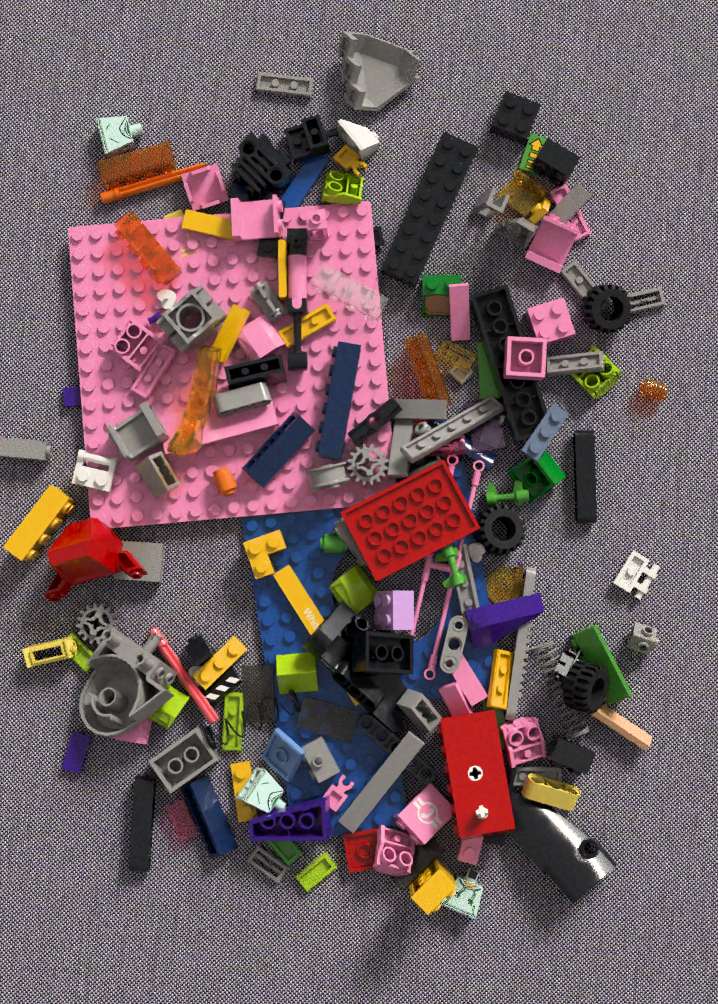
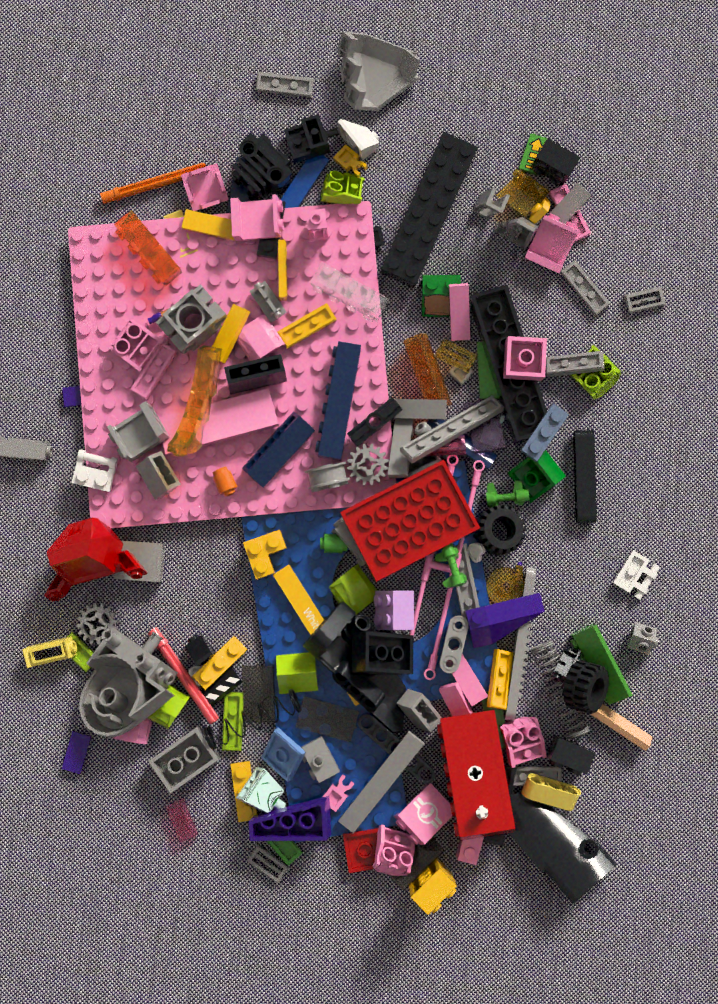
yellow brick [3,485,76,562] -> none
light aqua torso [96,116,144,159] -> none
clear orange brick [96,141,178,189] -> none
black beam [129,775,156,872] -> none
white piece [157,289,176,310] -> none
dark blue brick [180,775,238,859] -> none
light grey beam [213,382,272,417] -> none
black piece [287,228,308,371] -> none
lime tile [295,852,337,892] -> none
light aqua torso [441,868,483,919] -> none
black brick [490,91,541,146] -> none
bright pink brick [525,297,576,345] -> none
black tyre [580,284,634,333] -> none
clear orange brick [638,378,668,401] -> none

